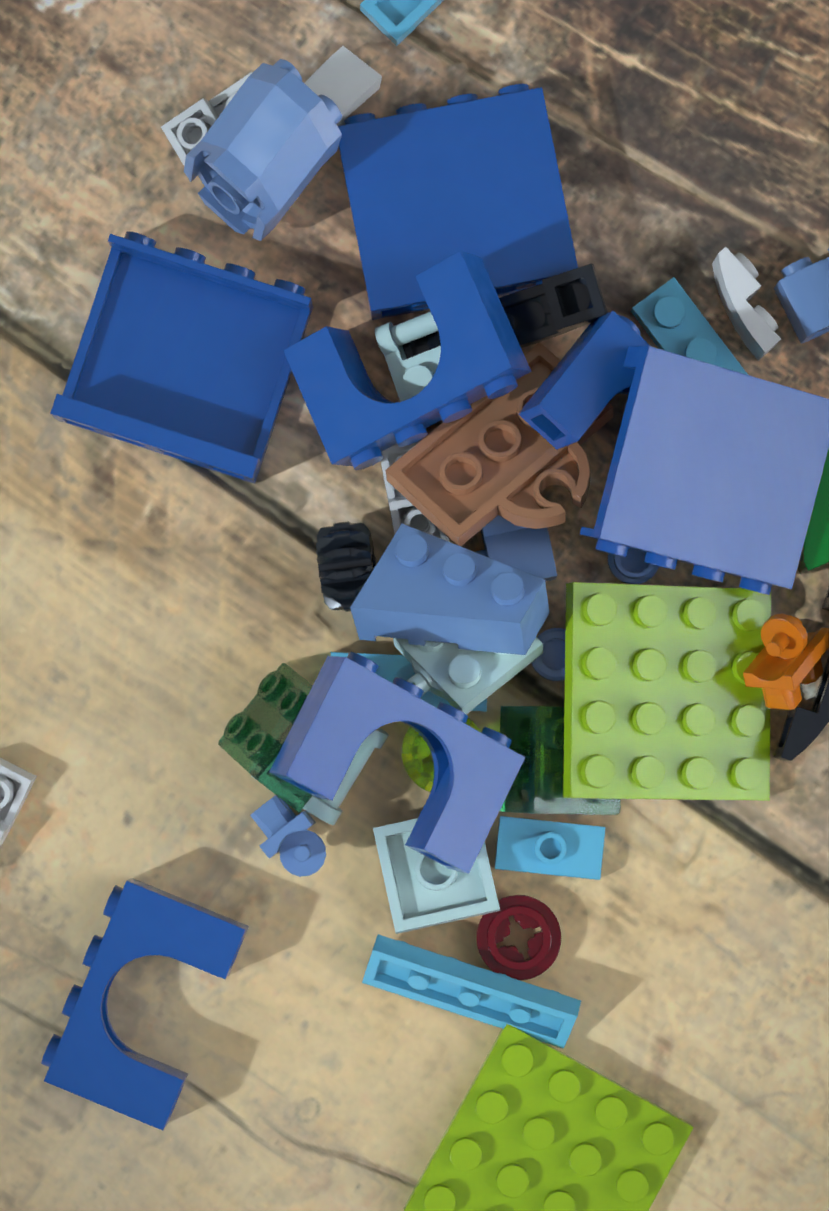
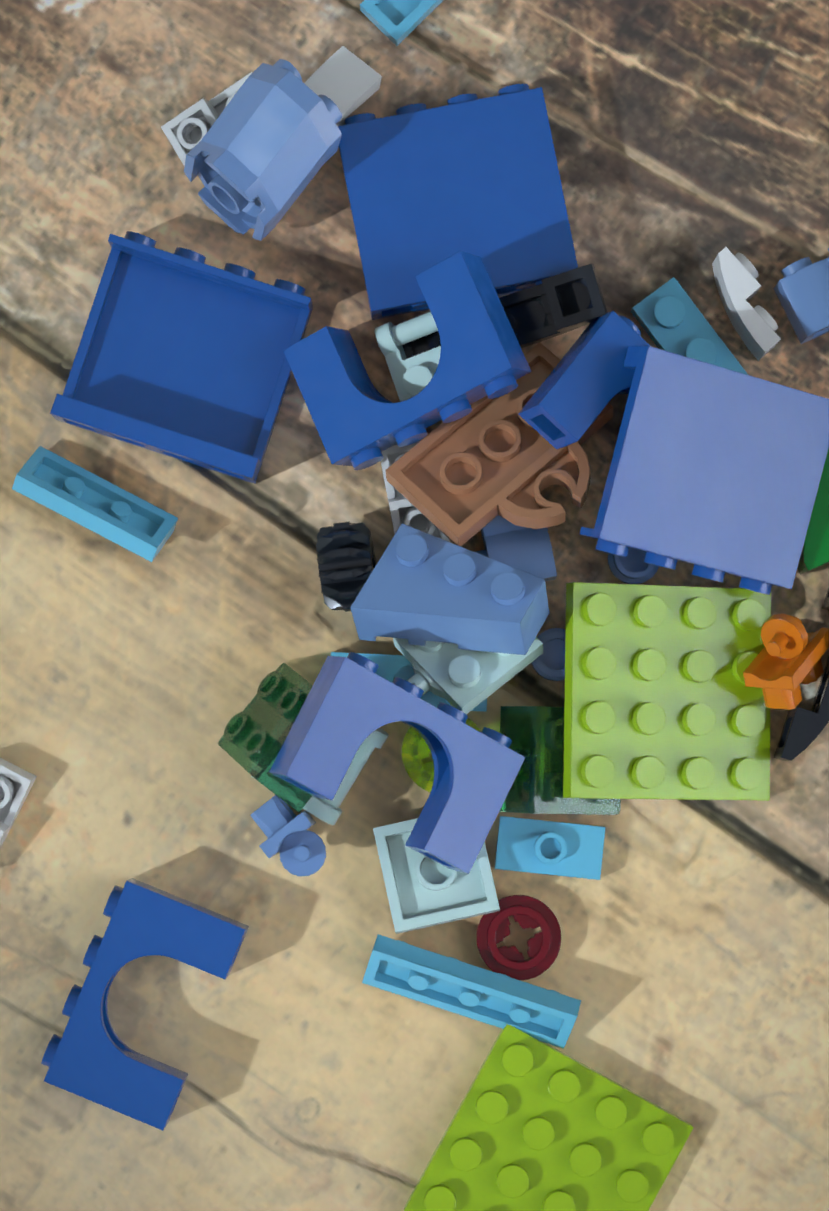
none -> medium azure plate [12,446,178,562]

